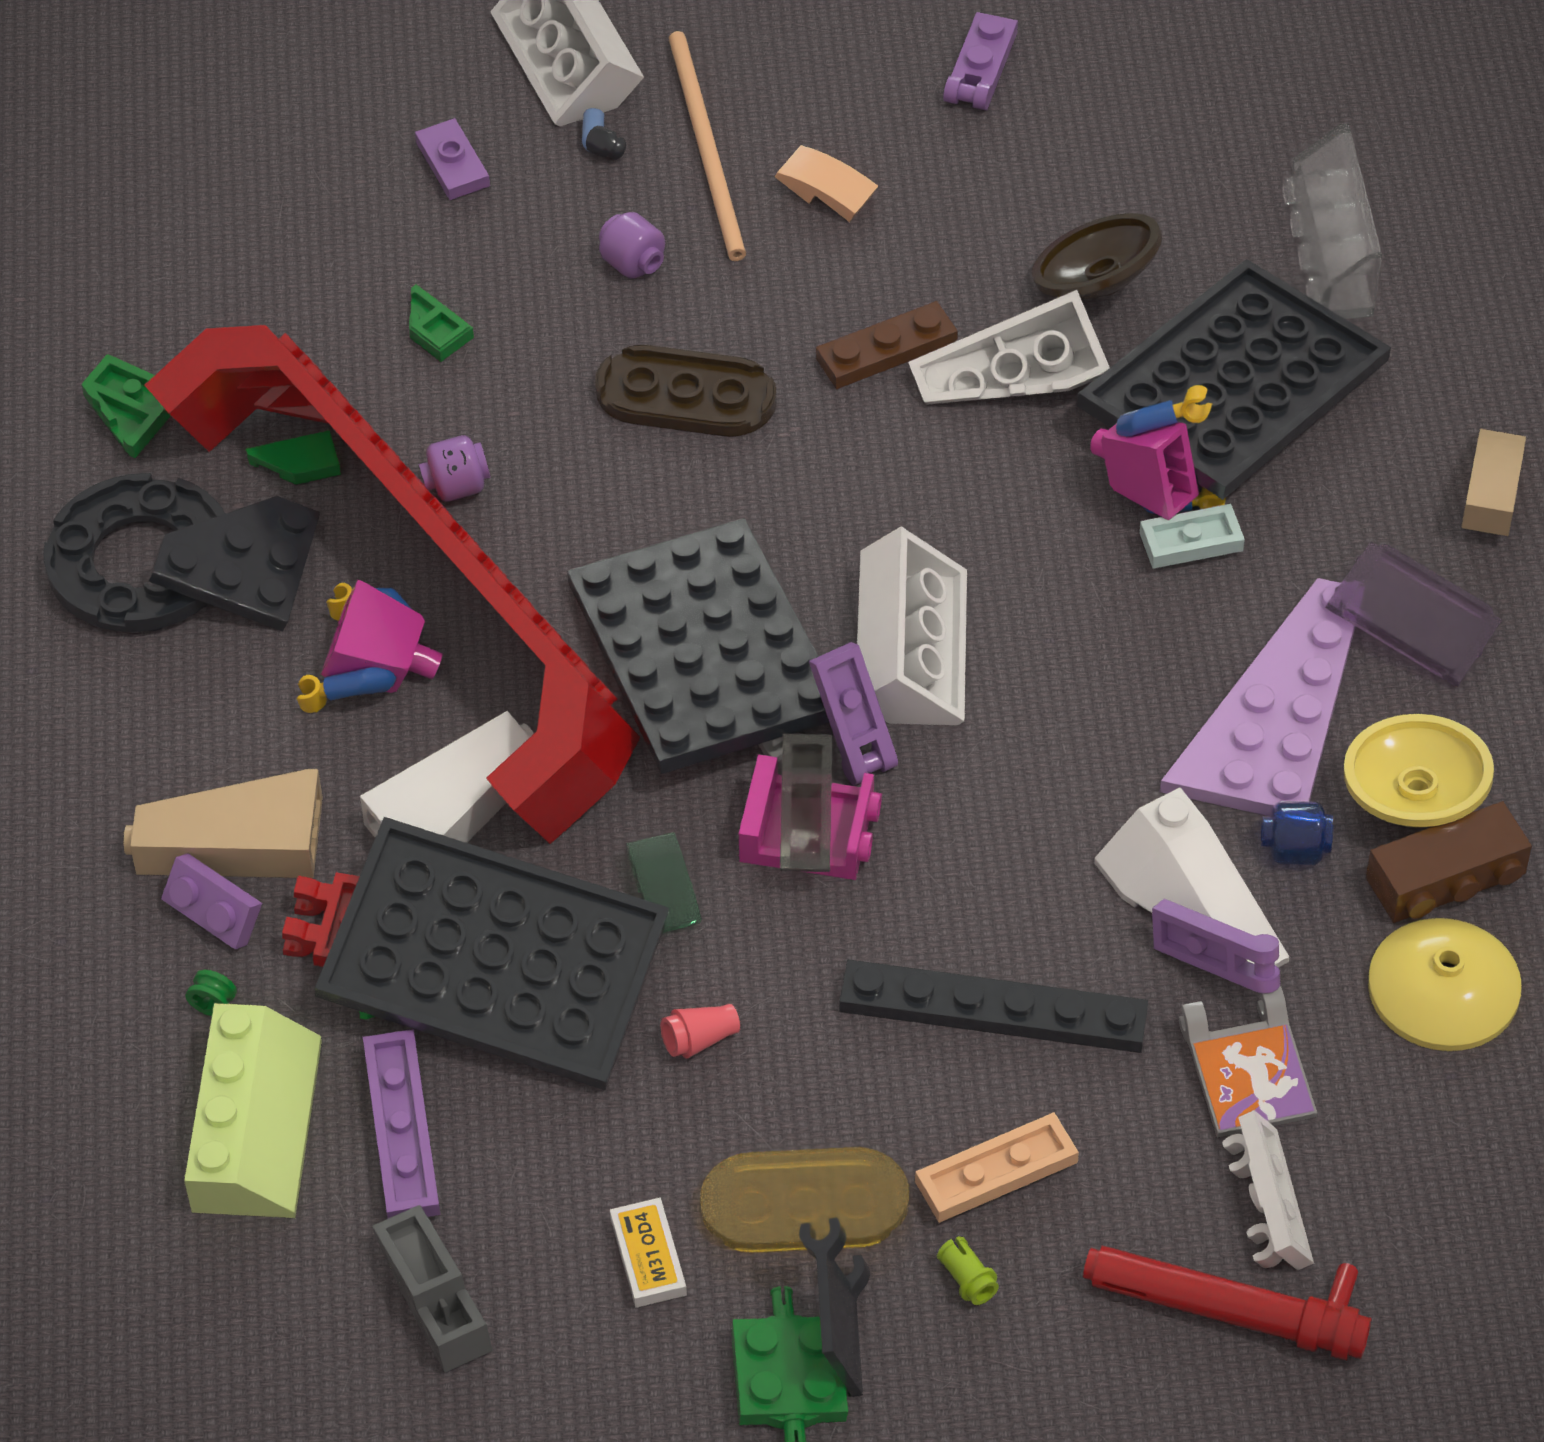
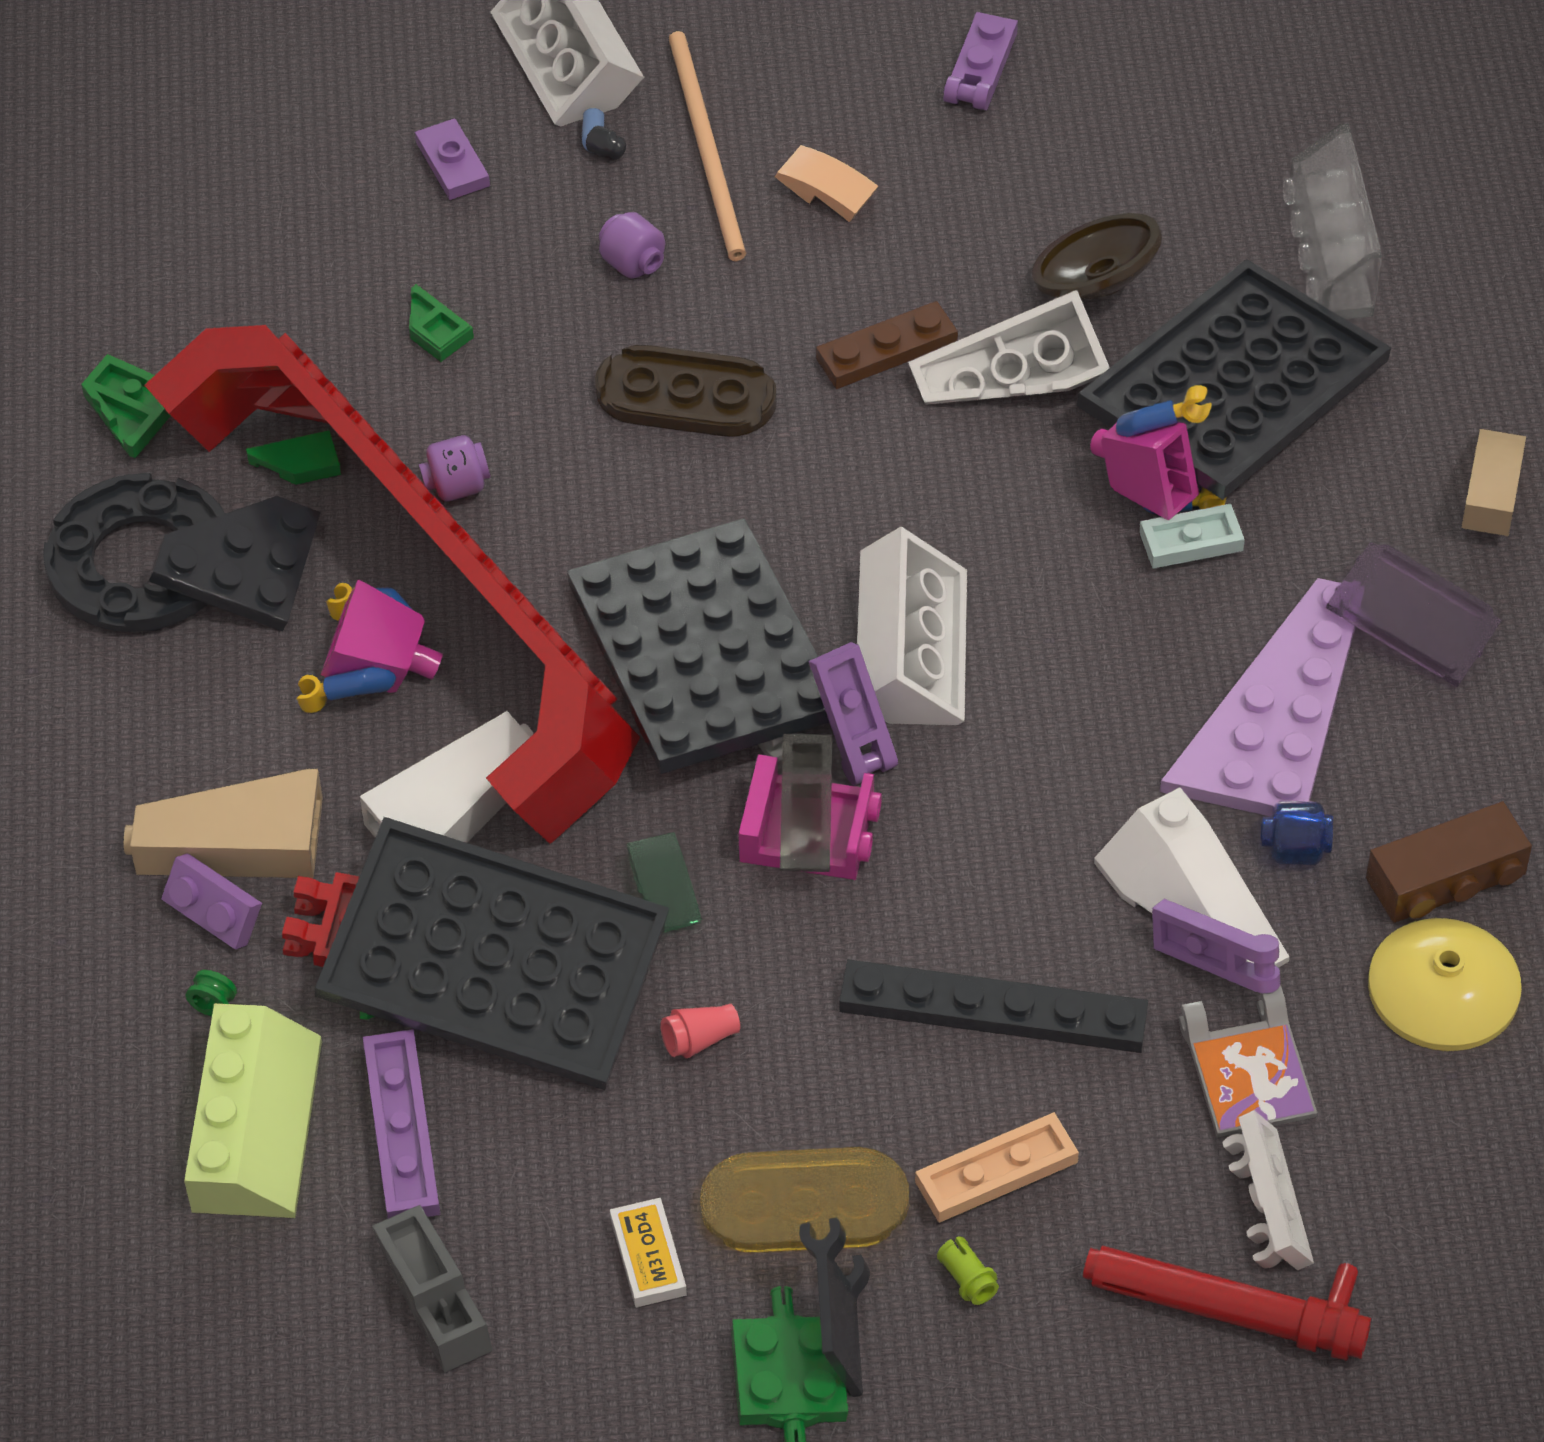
light yellow dish [1344,714,1494,827] -> none

